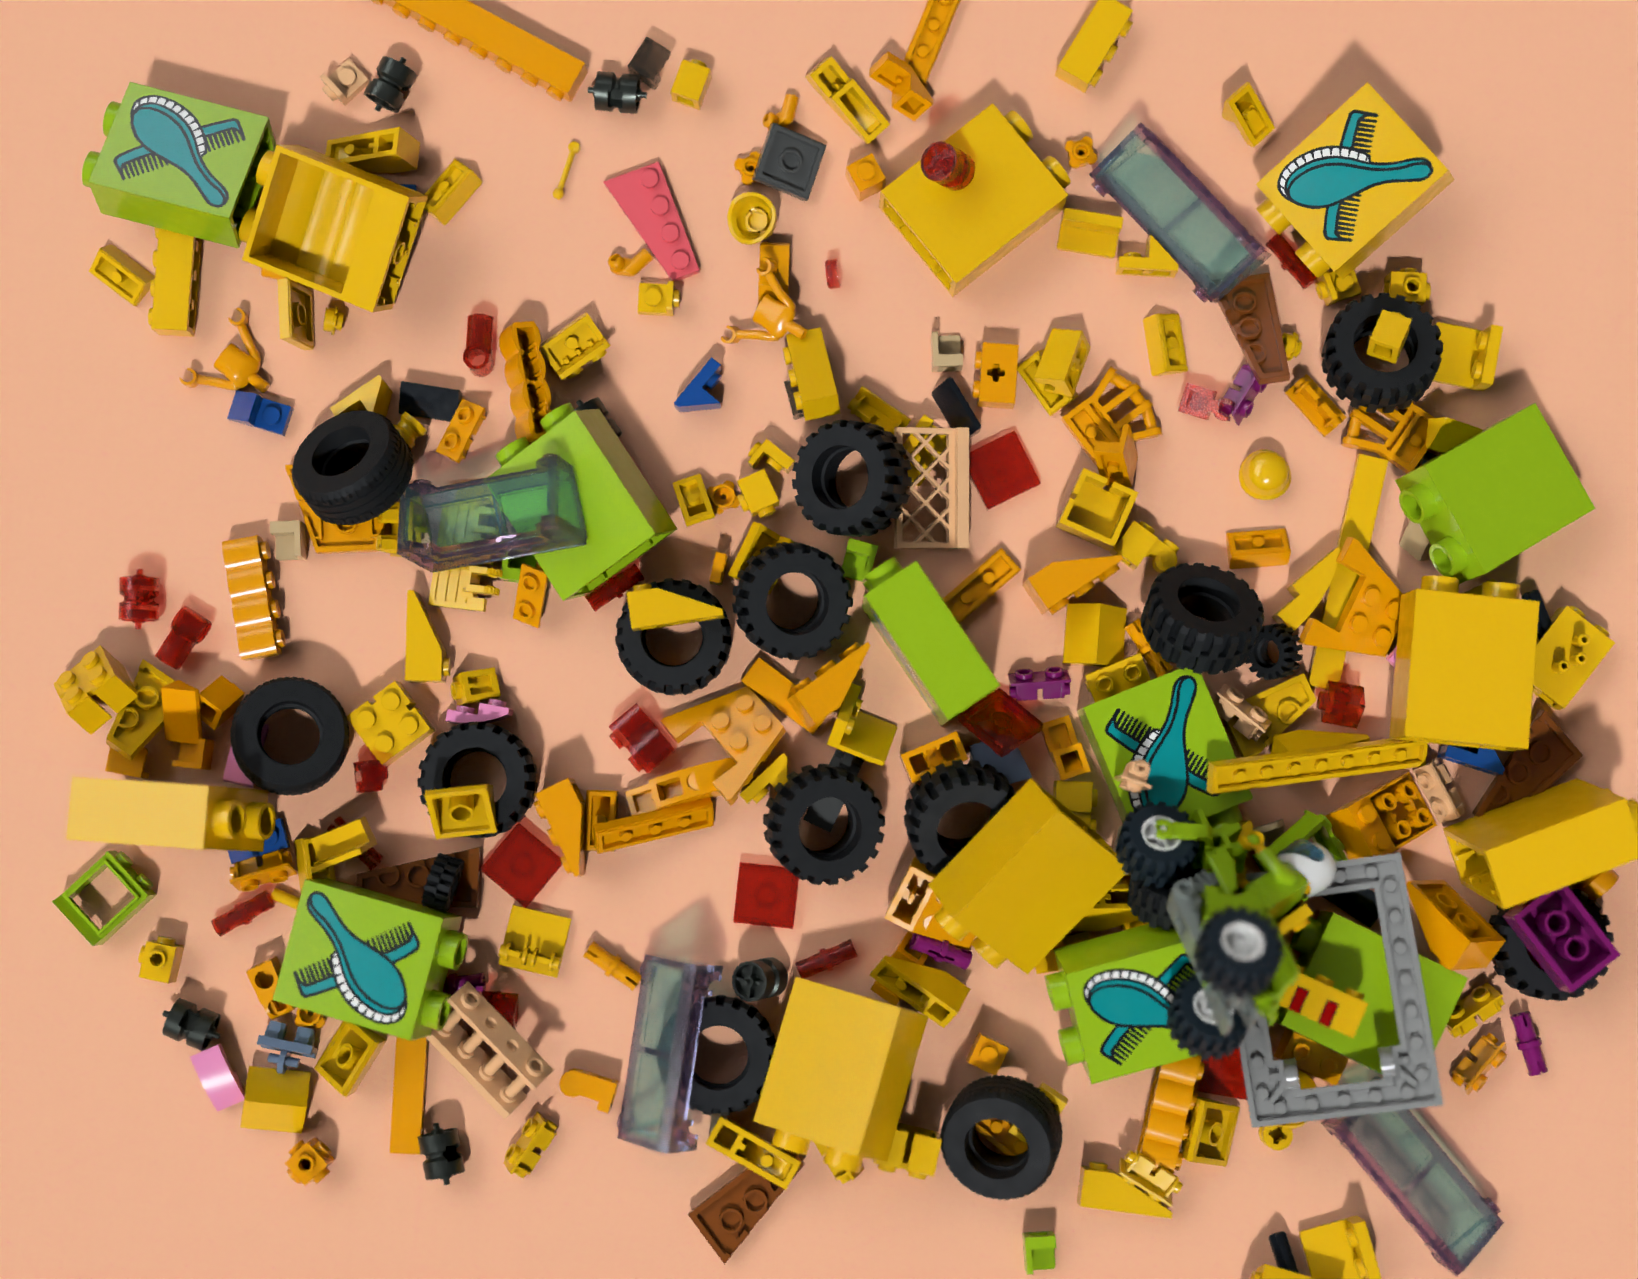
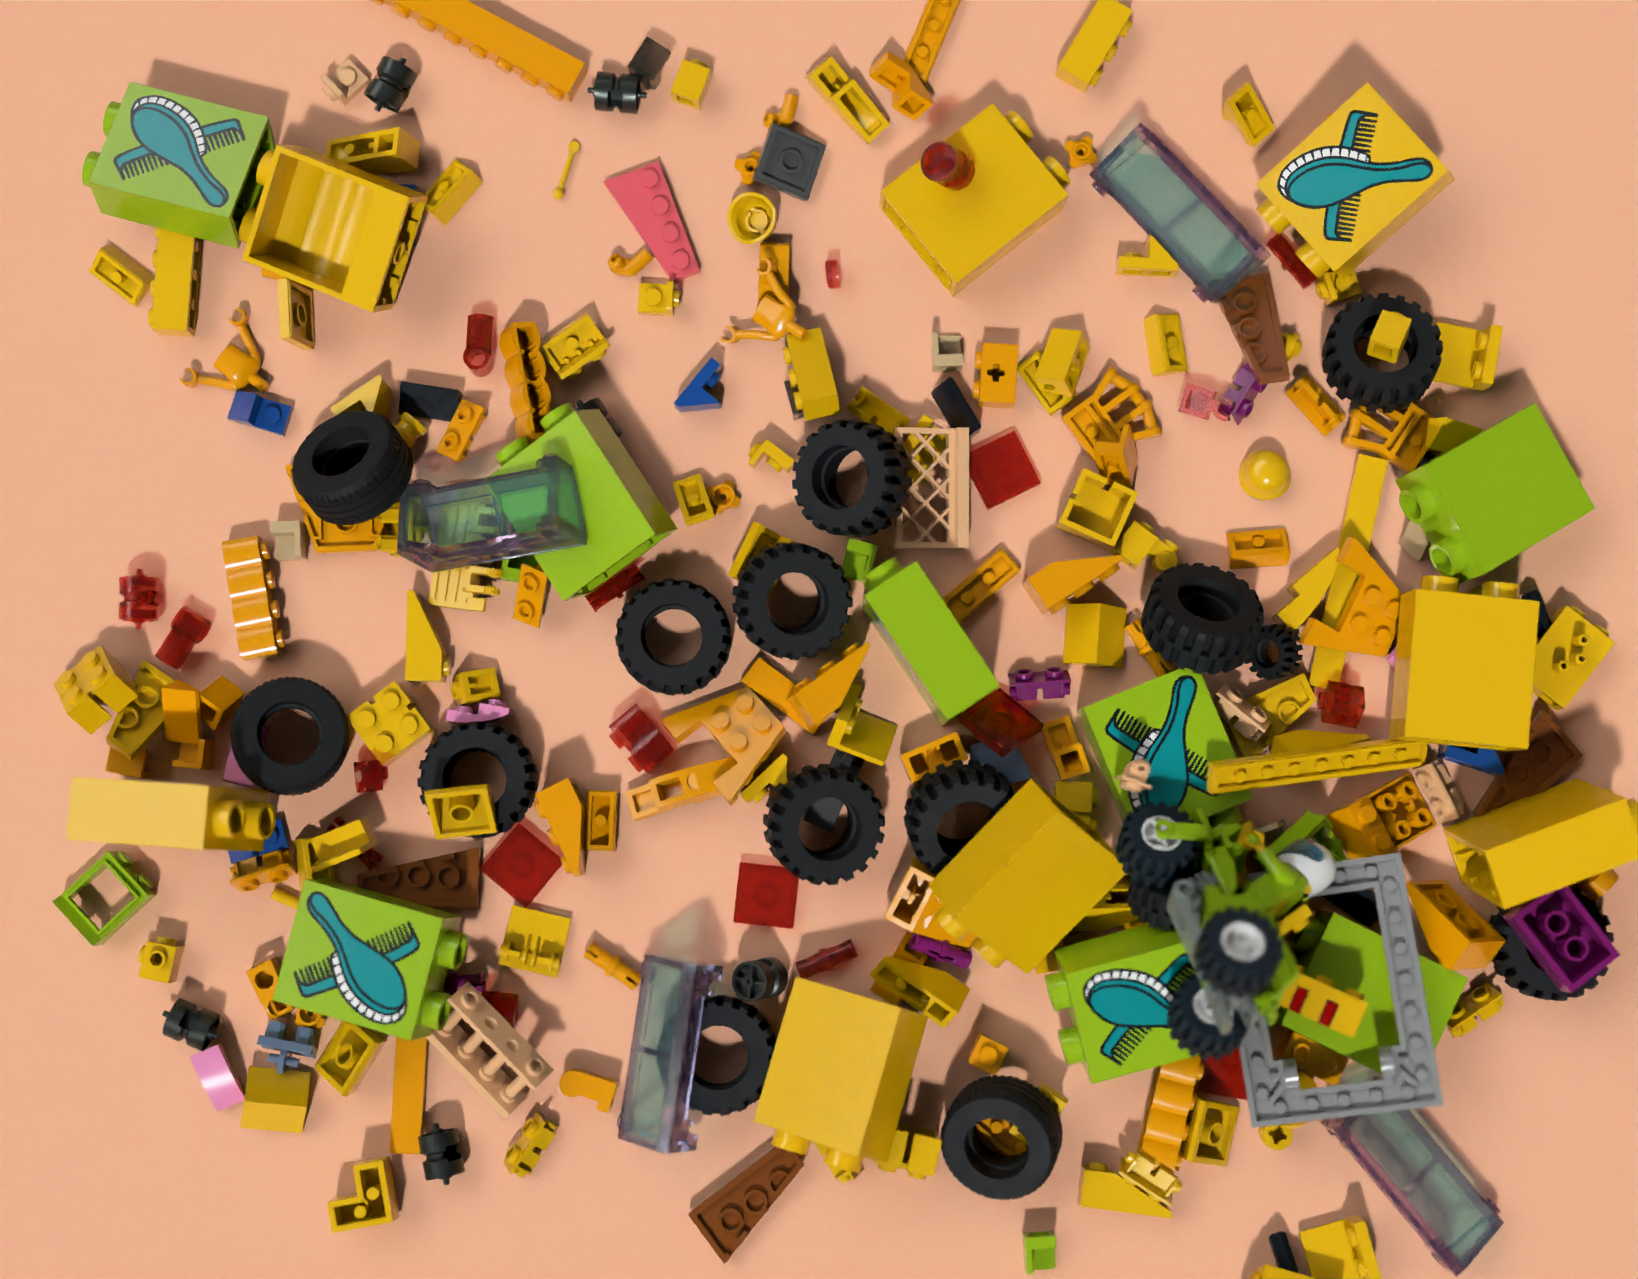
clear red pin [211,890,275,937] -> none
light orange brick [284,1138,335,1186] -> none
yellow plate [323,306,344,335] -> none
black tyre [421,853,464,913] -> none
light orange tile [593,797,714,854] -> none
yellow slope [626,584,724,631] -> none
yellow slope [705,1116,801,1190] -> none
light orange tile [709,552,728,586] -> none
yellow brick [737,469,779,519] -> none
light orange brick [845,153,886,202] -> none
yellow panel [1057,207,1124,259] -> none
yellow hinge [1085,653,1151,703] -> none
yellow brick [1384,268,1431,306] -> none
light orange hinge [1451,1032,1507,1095] -> none
magenta pin [1510,1011,1548,1076] -> none
none -> yellow brick [327,1155,400,1233]

